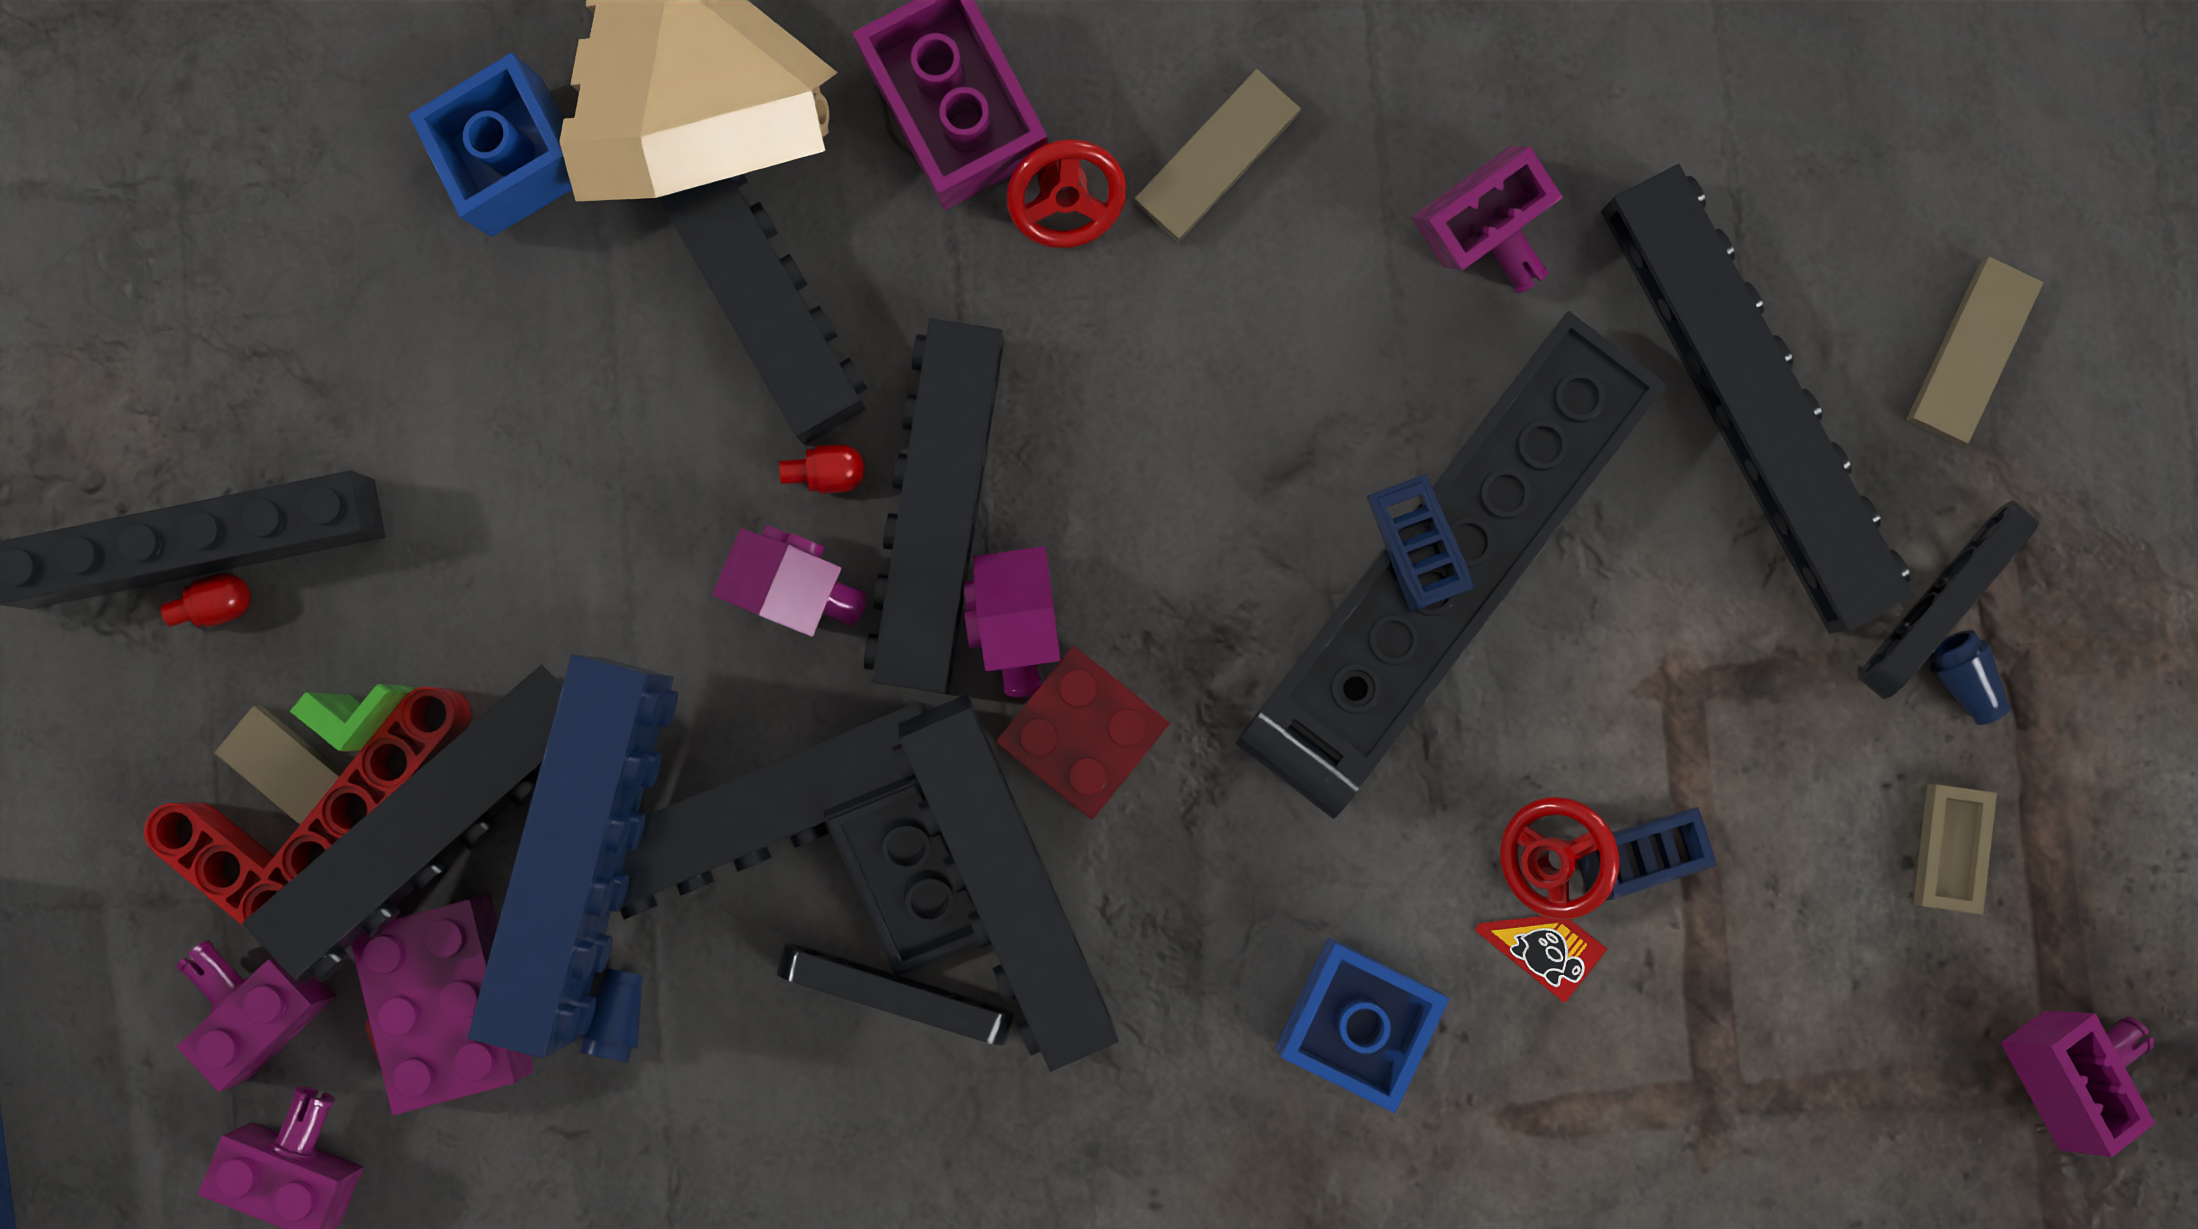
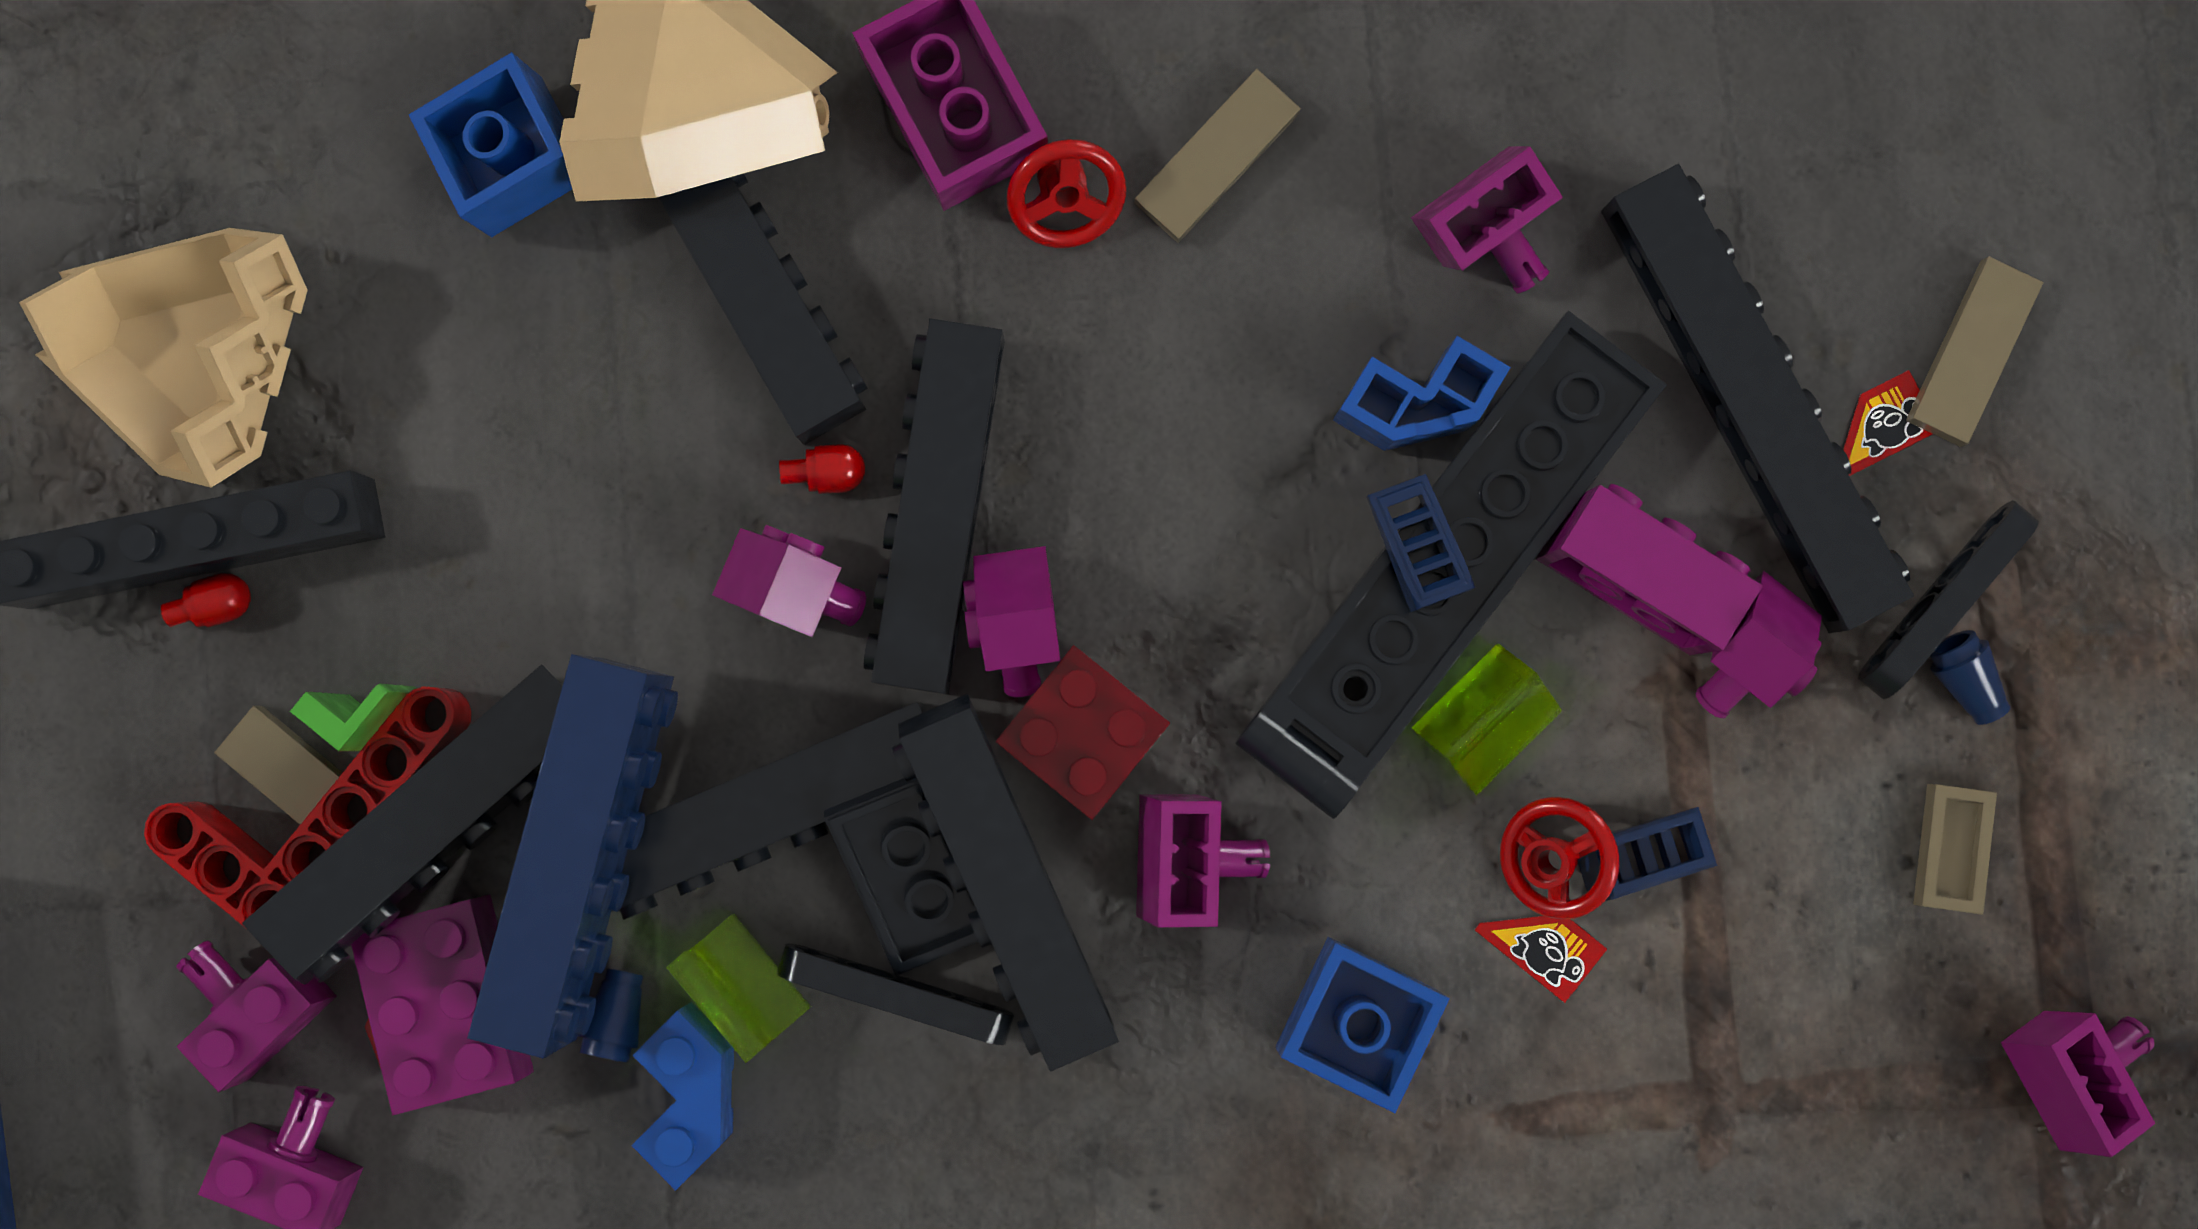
none -> tan panel [19,228,308,488]
none -> blue brick [631,1002,734,1191]
none -> clear neon green panel [666,914,812,1063]
none -> magenta brick [1136,794,1270,928]
none -> blue brick [1333,336,1511,451]
none -> clear neon green panel [1411,643,1562,796]
none -> magenta brick [1536,484,1763,655]
none -> magenta brick [1695,571,1822,718]
none -> sticker [1843,370,1932,476]

